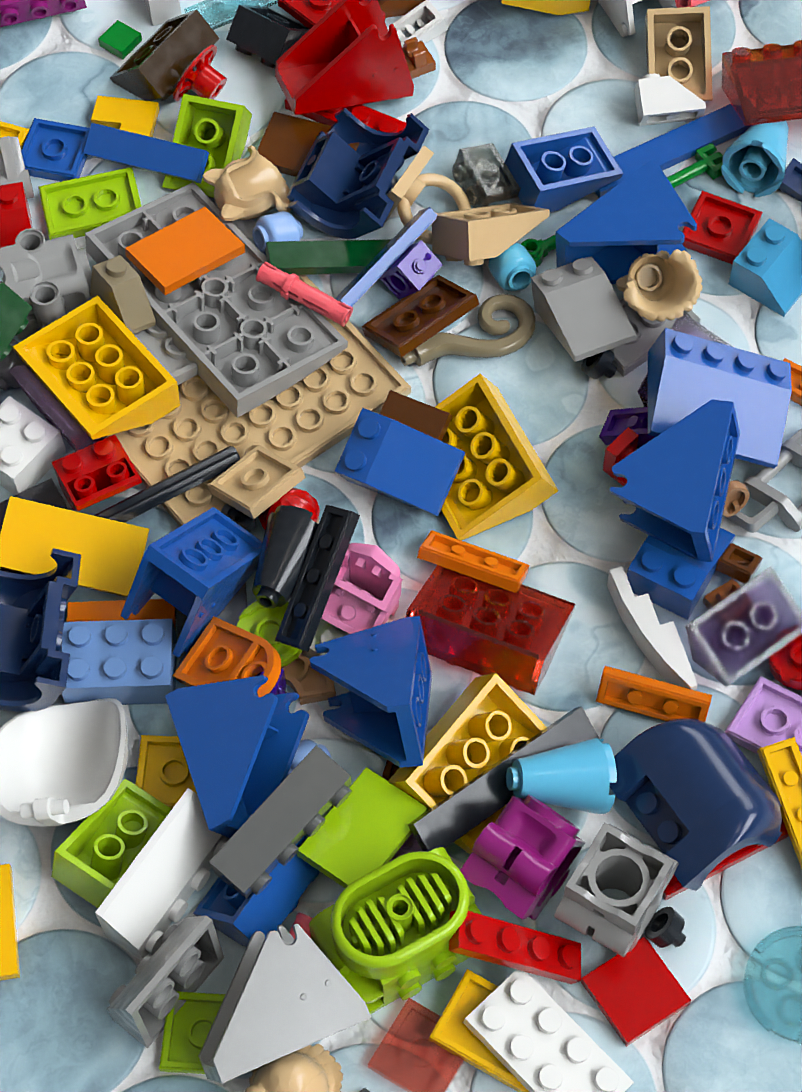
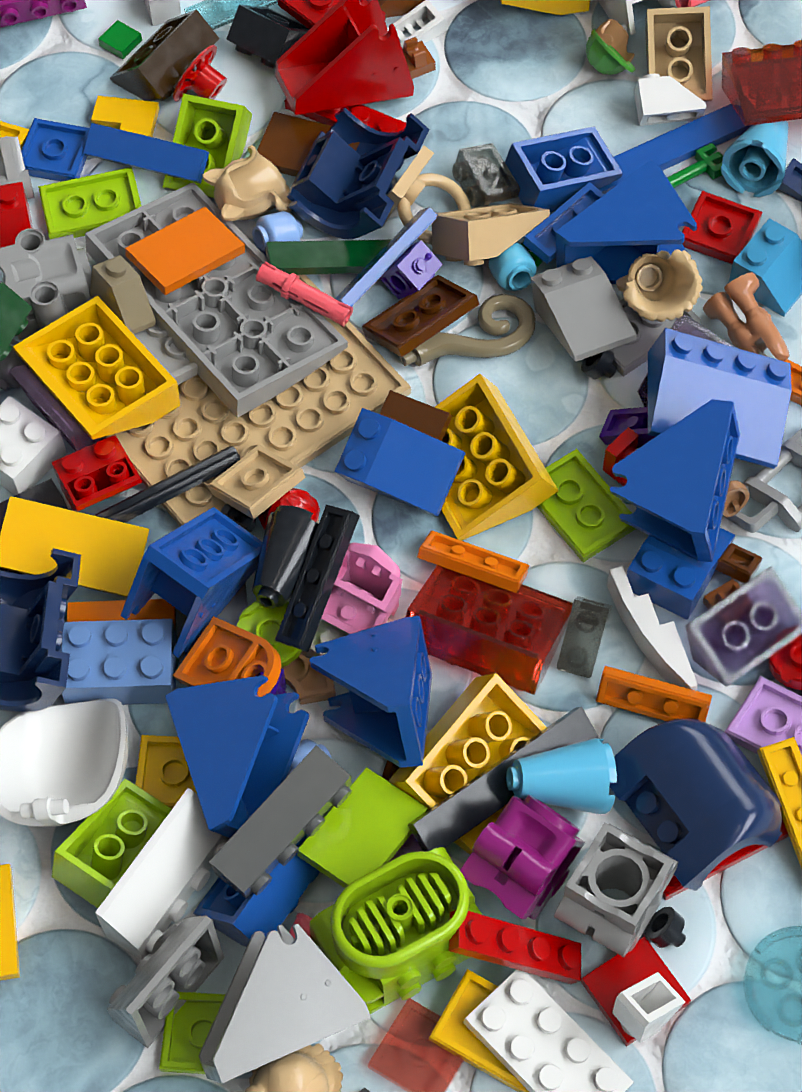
none -> blue plate [523,182,604,264]
none -> lime tile [537,448,636,563]
none -> clear smoke bracket [557,596,612,678]
none -> piece [586,19,636,75]
none -> white slope [612,972,685,1043]
none -> nougat piece [703,272,790,361]

